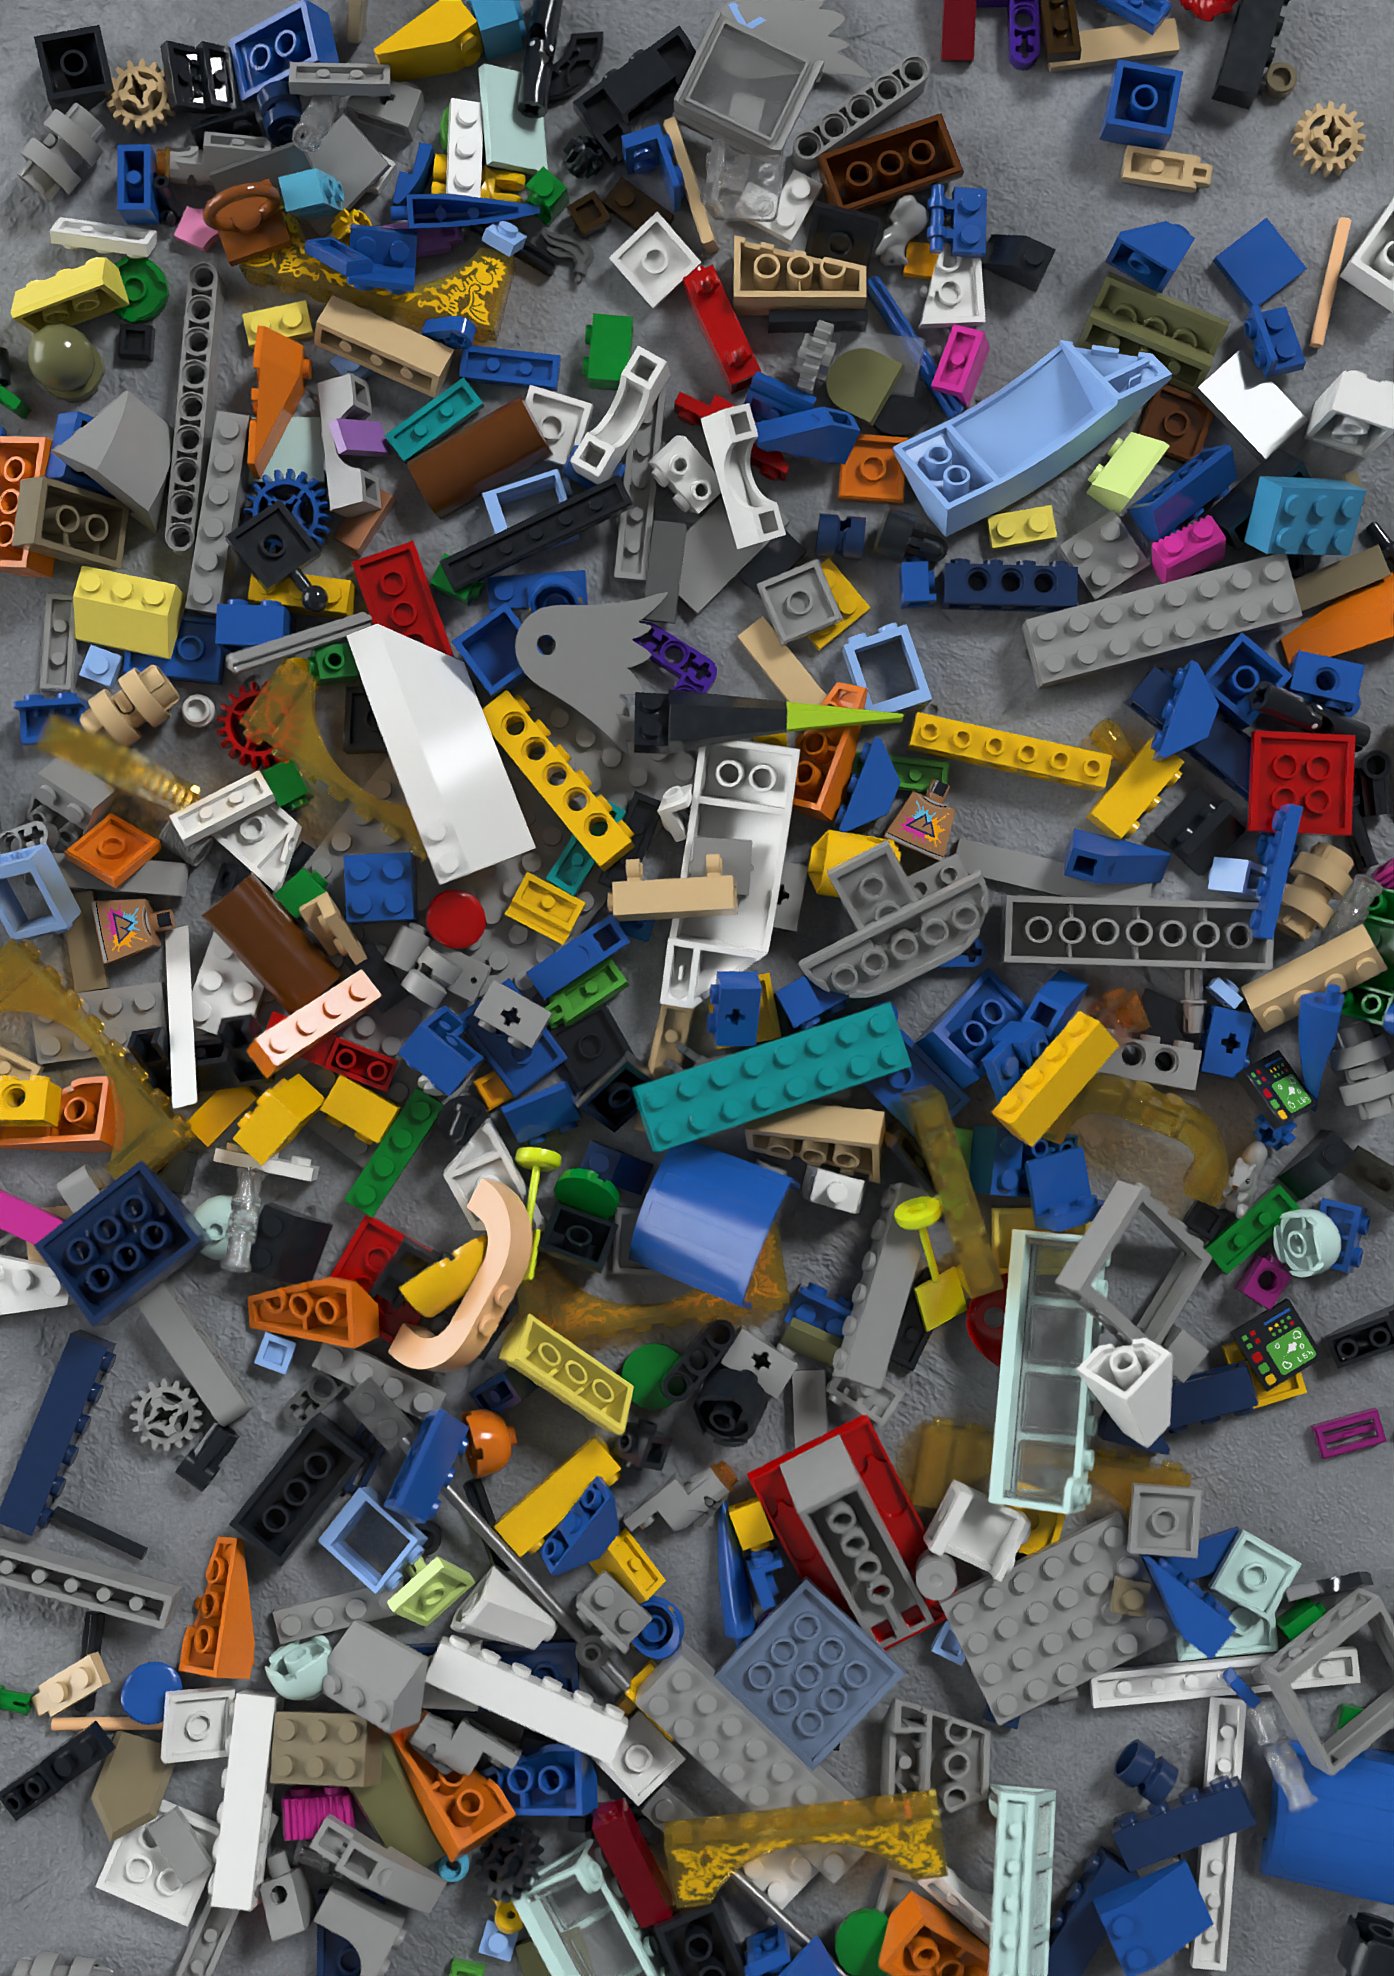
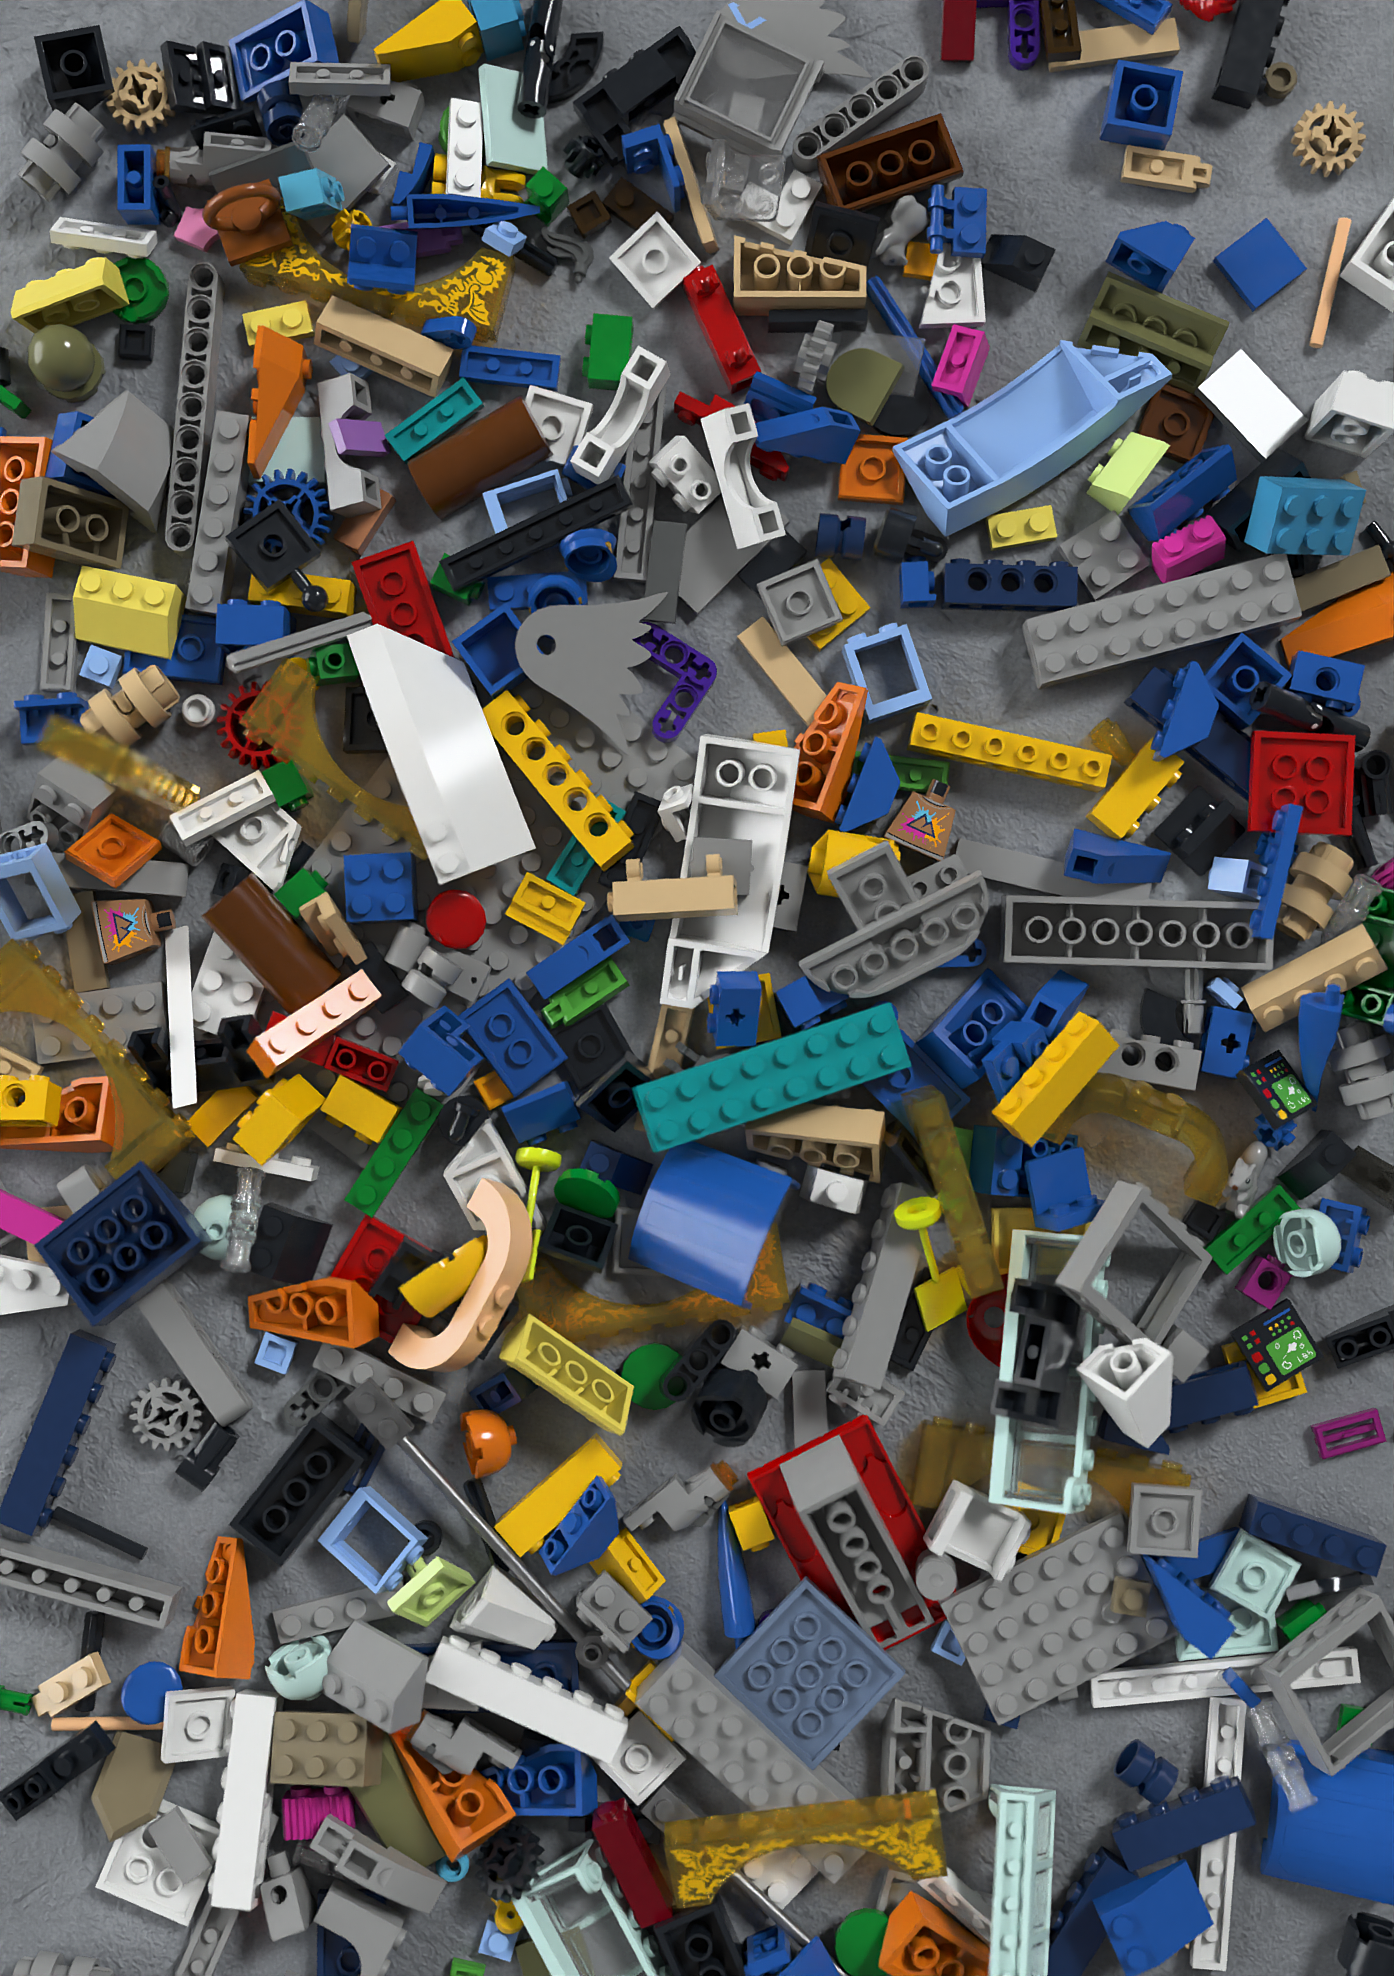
blue tile [305,237,373,276] -> none
blue slope [383,1408,470,1524] -> none
light grey brick [473,980,554,1051] -> none
black brick [613,1419,673,1471] -> none
black plate [634,689,904,754] -> none
blue bracket [745,1546,783,1610] -> none
clear orange bracket [1095,986,1151,1032] -> none
blue bracket [1244,304,1306,379] -> none
none -> blue piece [559,528,617,582]
none -> black bracket [990,1278,1081,1428]
none -> dark blue brick [1239,1494,1387,1577]

